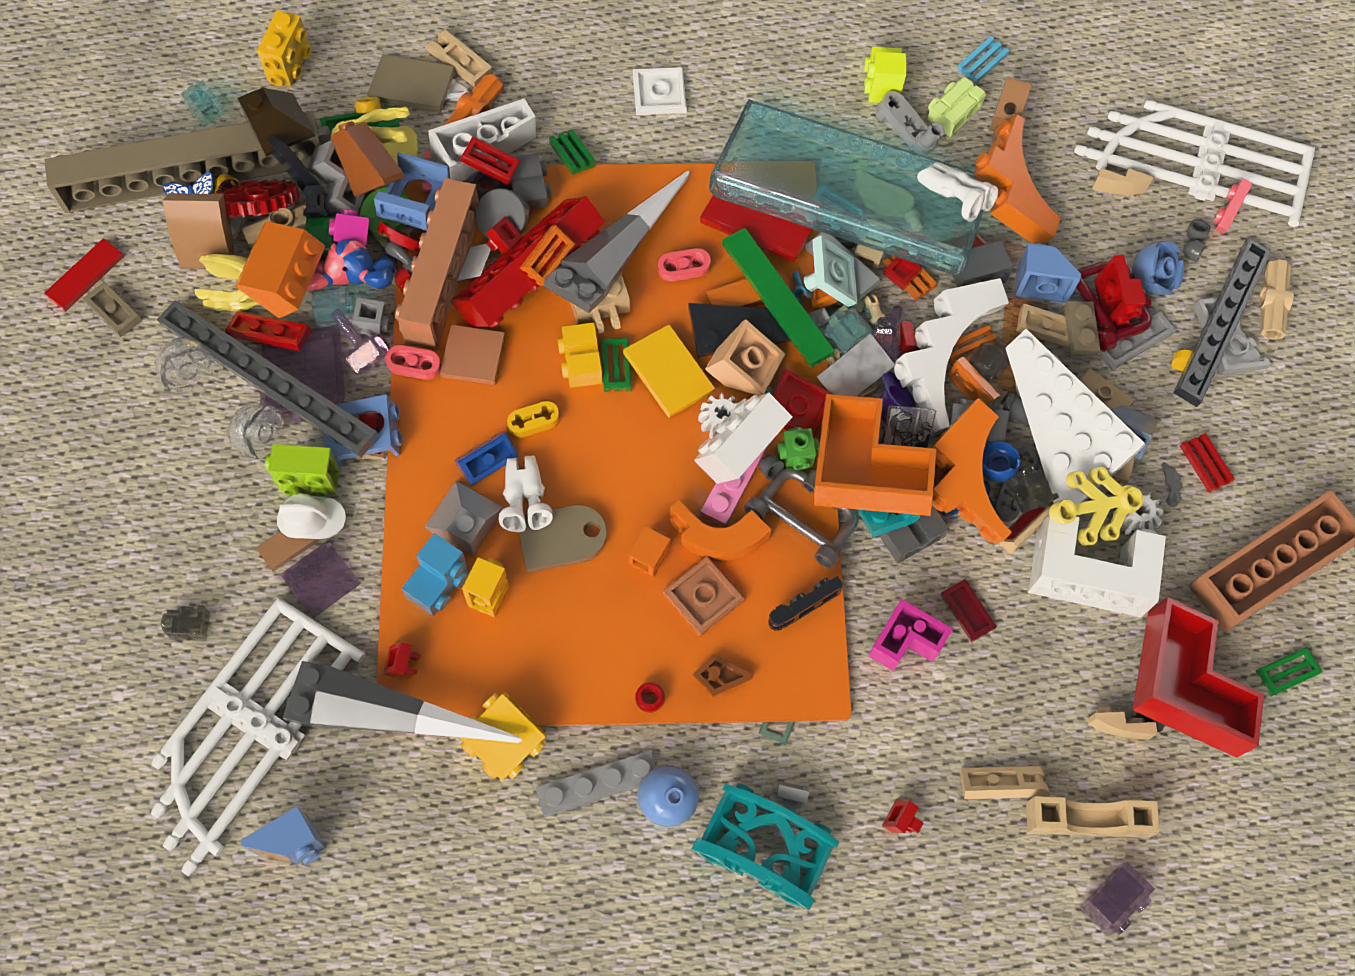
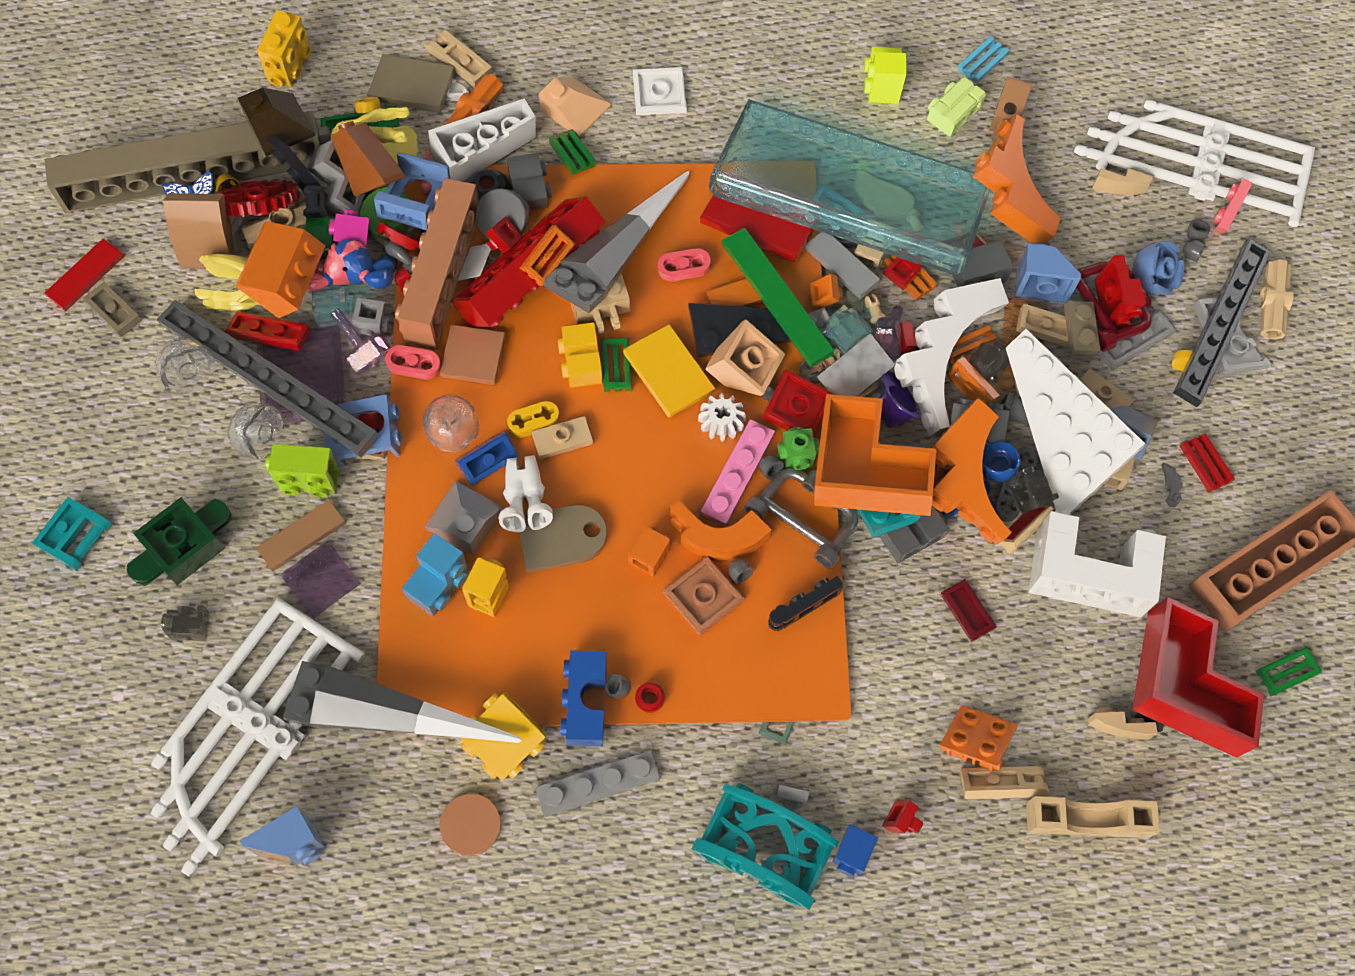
clear light blue brick [180,80,225,128] -> none
white piece [277,493,346,539] -> none
red tile [383,642,421,677] -> none
red tile [460,136,521,185] -> none
medium blue cylinder [637,765,699,827] -> none
dark orange piece [693,654,753,697] -> none
white brick [694,392,792,484] -> none
dark azure hand [792,271,813,304] -> none
light aqua tile [804,236,857,307] -> none
dark pink brick [868,599,953,671] -> none
light grey beam [876,91,944,155] -> none
piece [881,405,936,448] -> none
white piece [917,162,998,222] -> none
light yellow plant [1049,467,1143,546] -> none
clear purple brick [1079,862,1155,936] -> none
white gear [1112,489,1164,535] -> none
none -> teal plate [32,497,113,571]
none -> dark green brick [127,497,232,586]
none -> clear cylinder [422,394,479,452]
none -> nougat tile [439,794,501,856]
none -> tan plate [531,416,593,460]
none -> light nougat slope [539,77,612,138]
none -> blue arch [560,650,607,747]
none -> dark grey hinge [605,674,631,699]
none -> dark grey hinge [729,558,754,584]
none -> clear tile [799,359,828,384]
none -> blue brick [832,824,878,877]
none -> orange hinge [939,705,1018,772]

